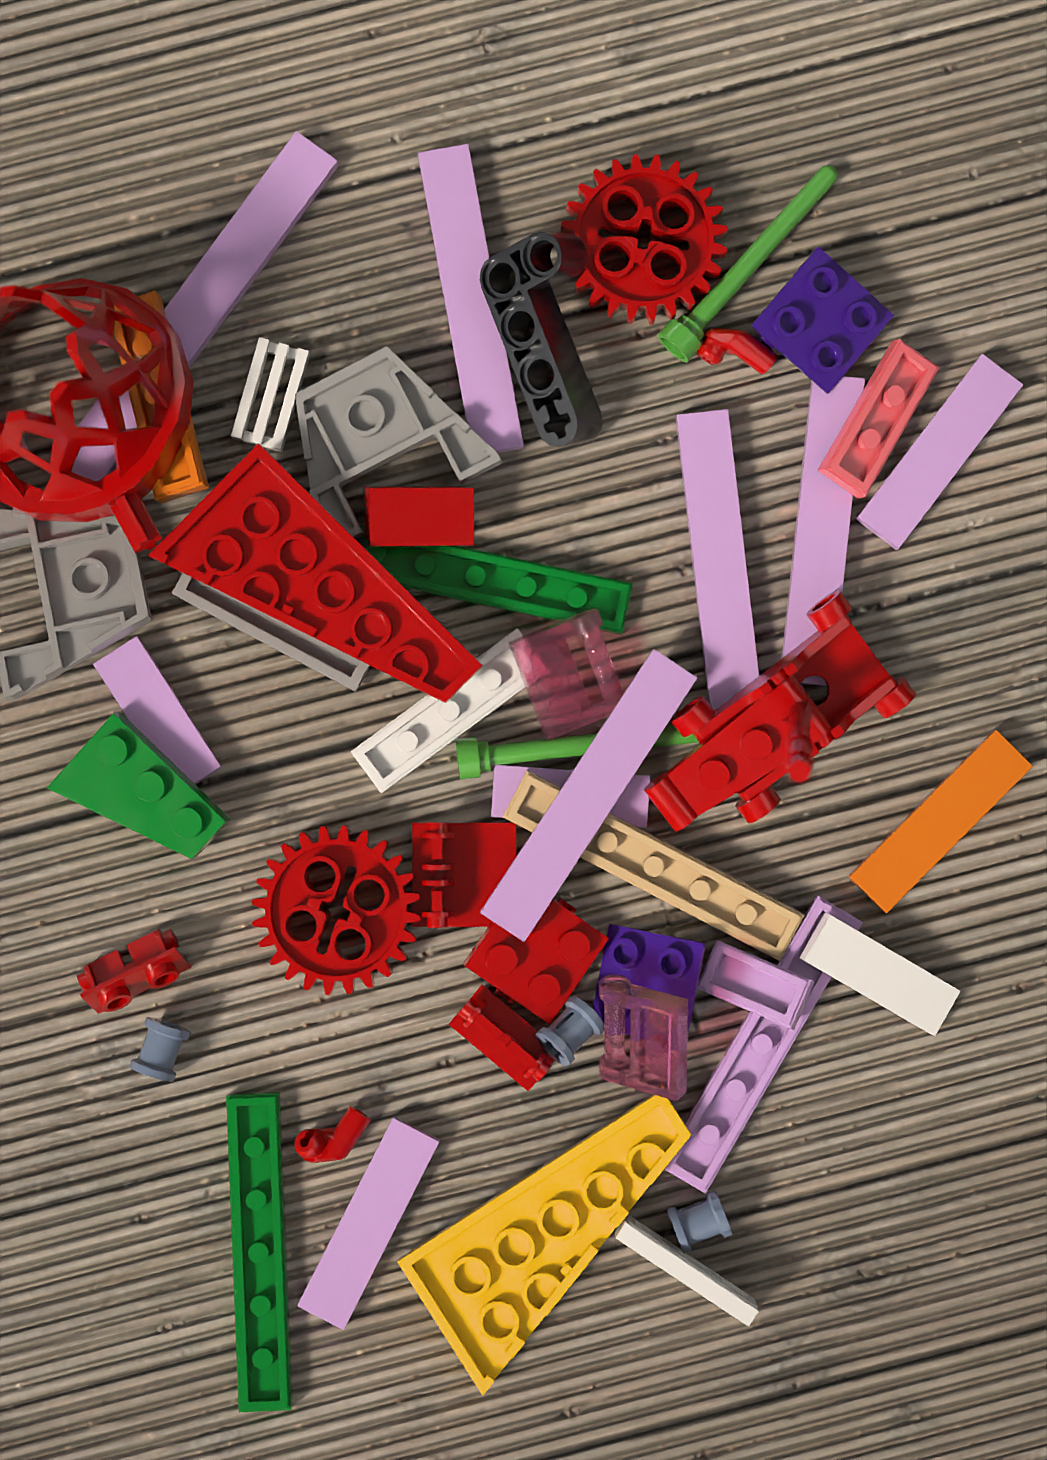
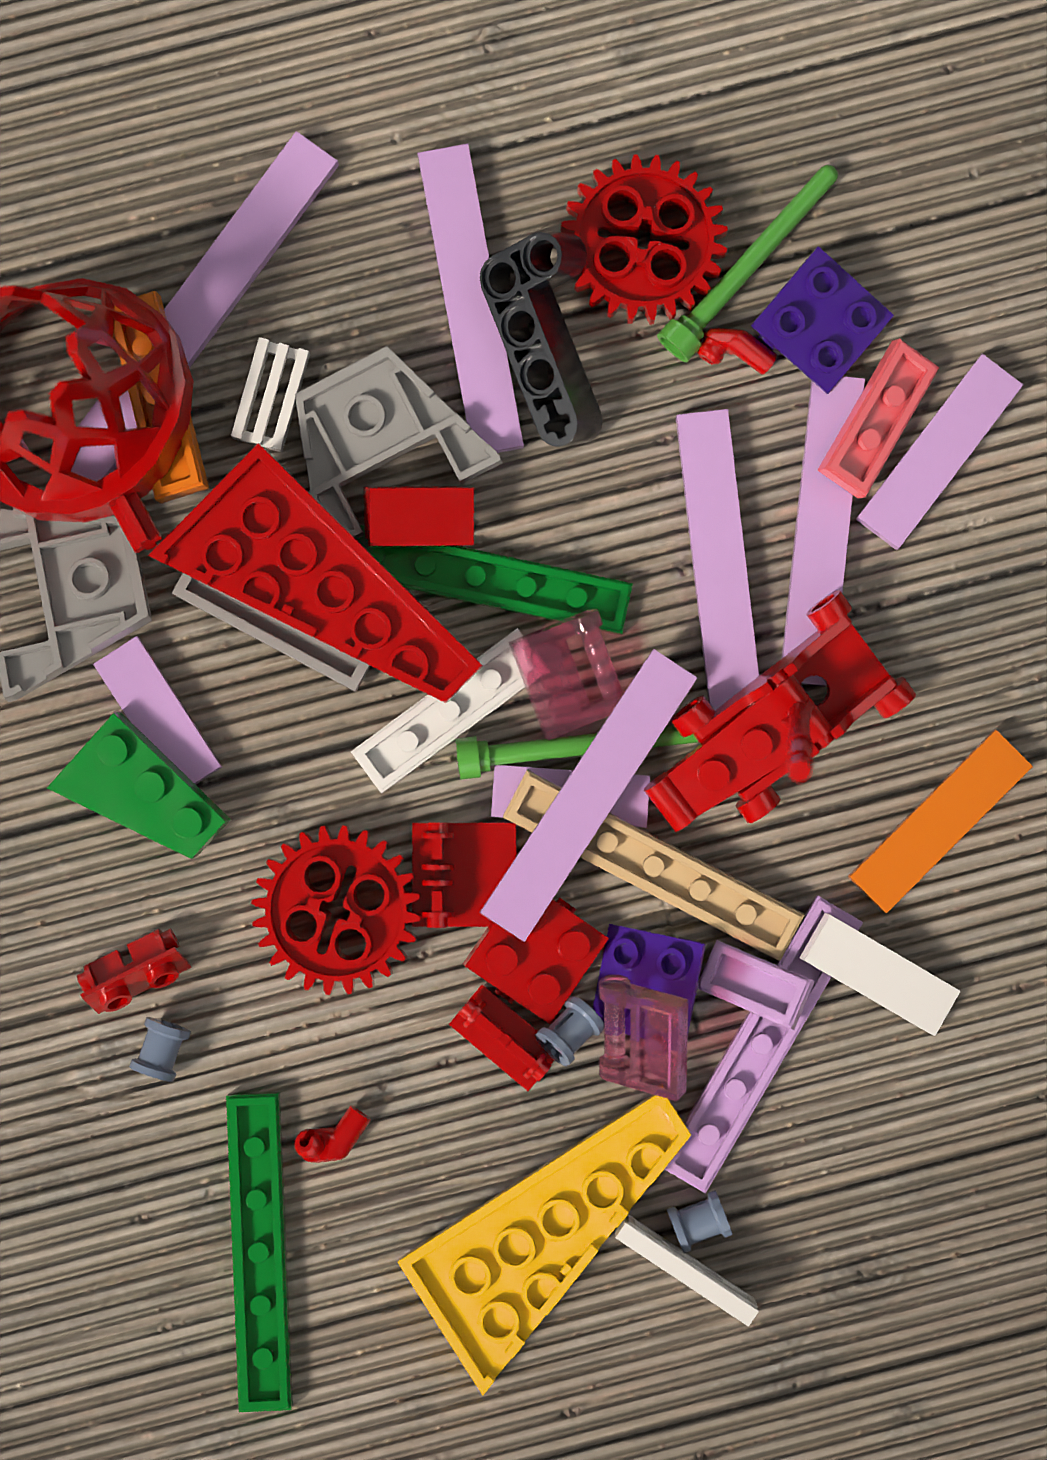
lavender tile [297,1116,440,1330] -> none

